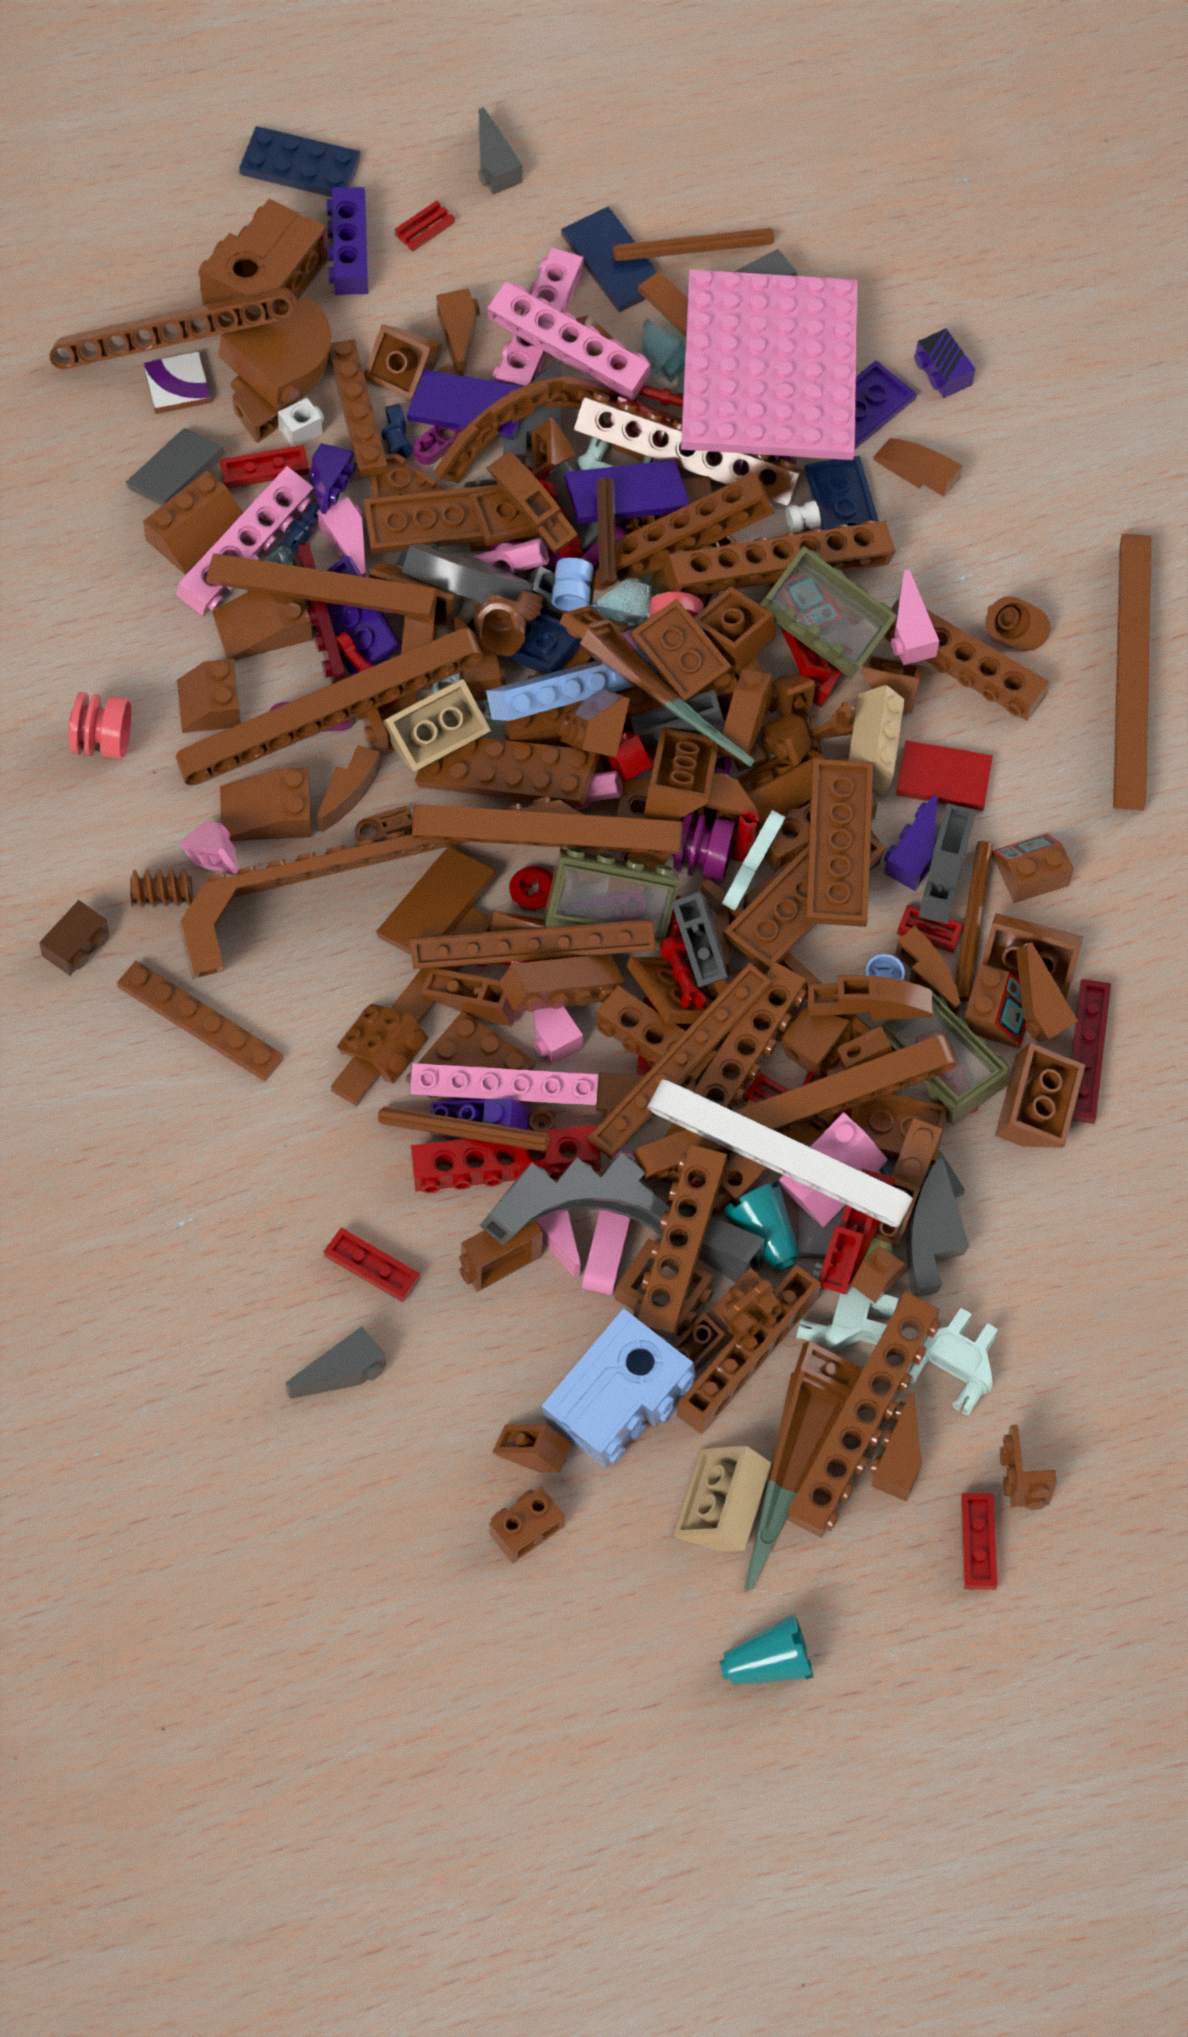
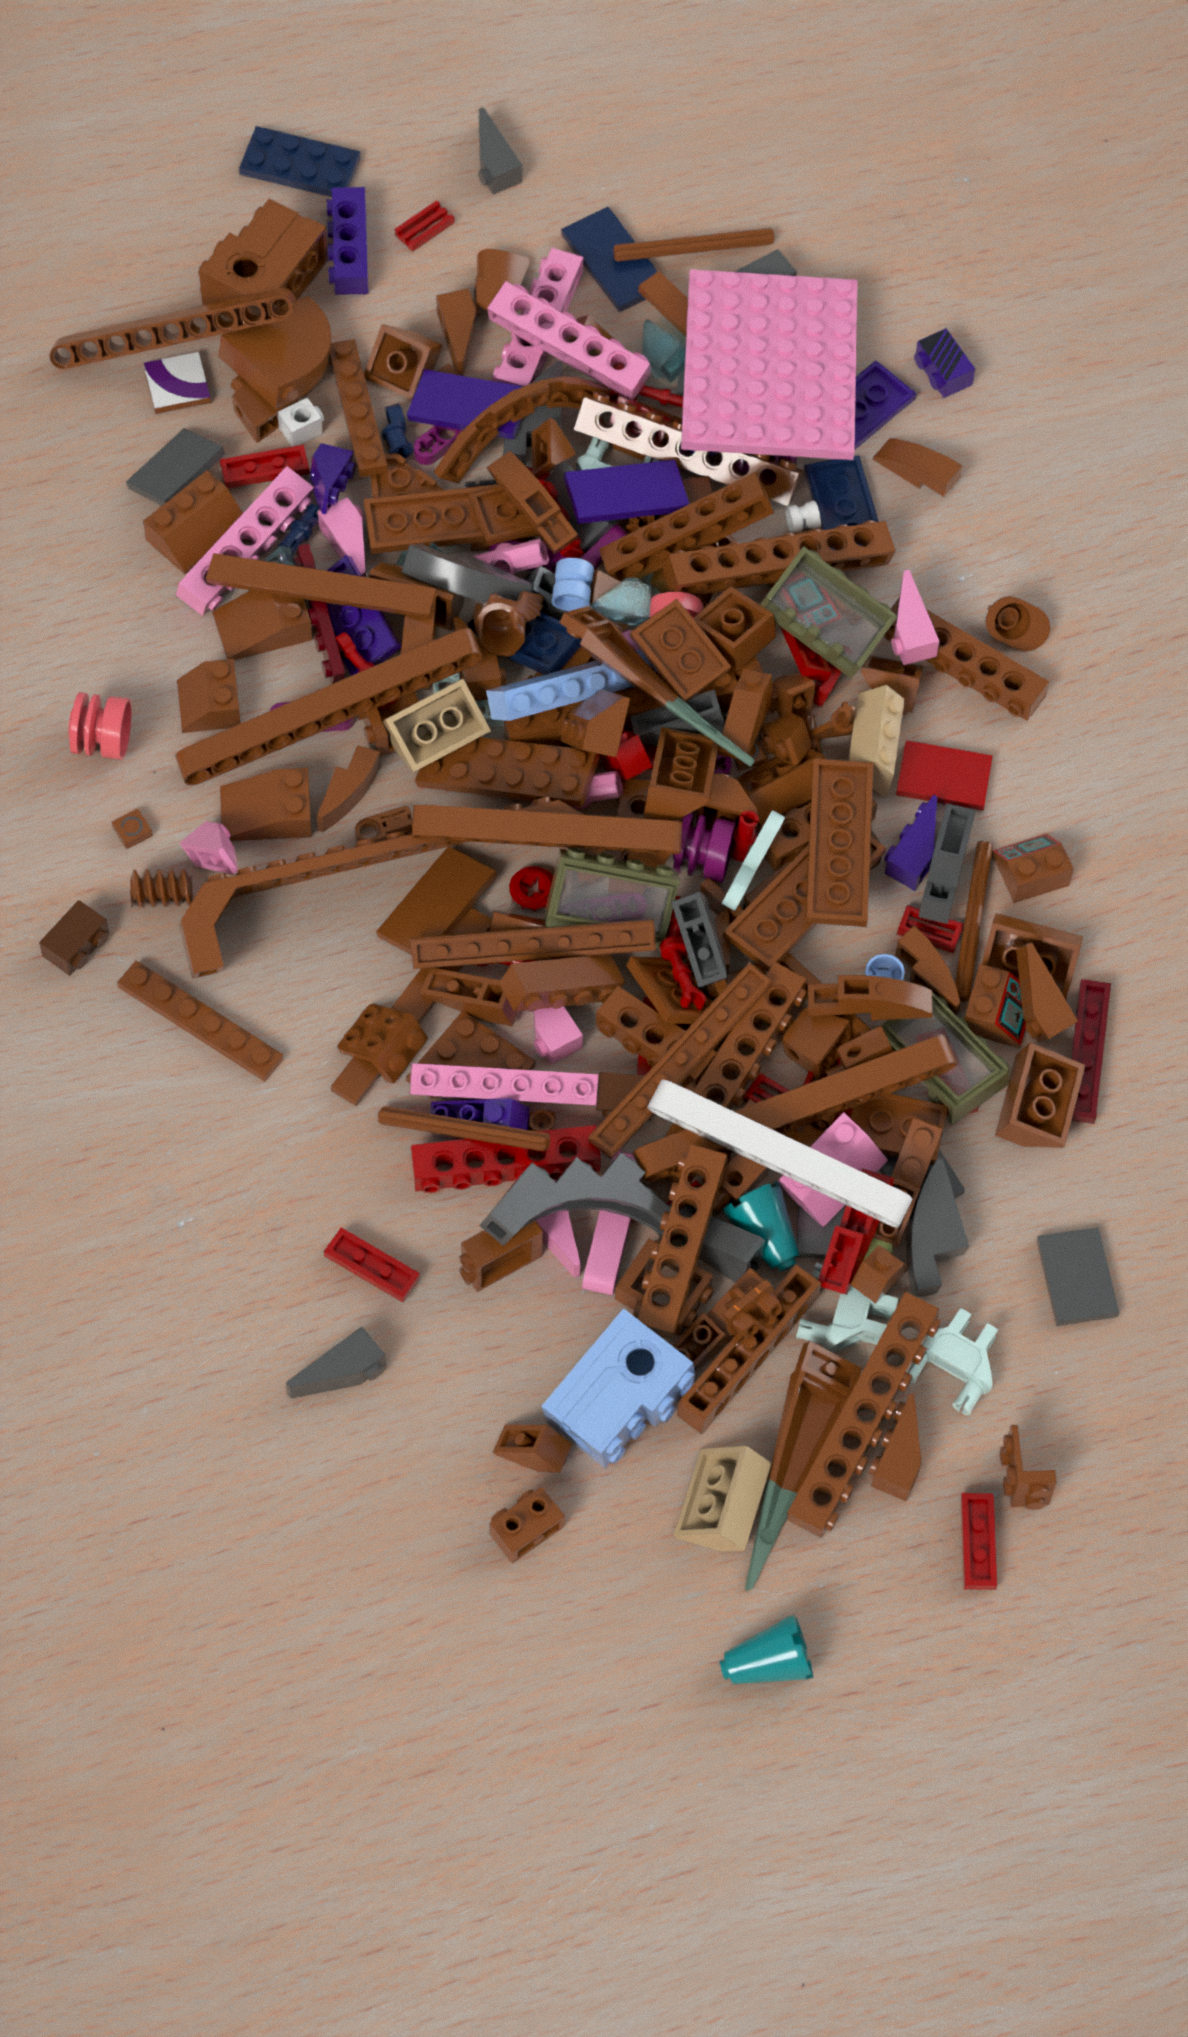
reddish brown axle [597,477,617,586] -> none
dark orange beam [1113,533,1152,811] -> none
none -> dark orange tile [111,808,153,849]
none -> dark orange panel [474,249,530,311]
none -> dark grey tile [1037,1227,1119,1326]

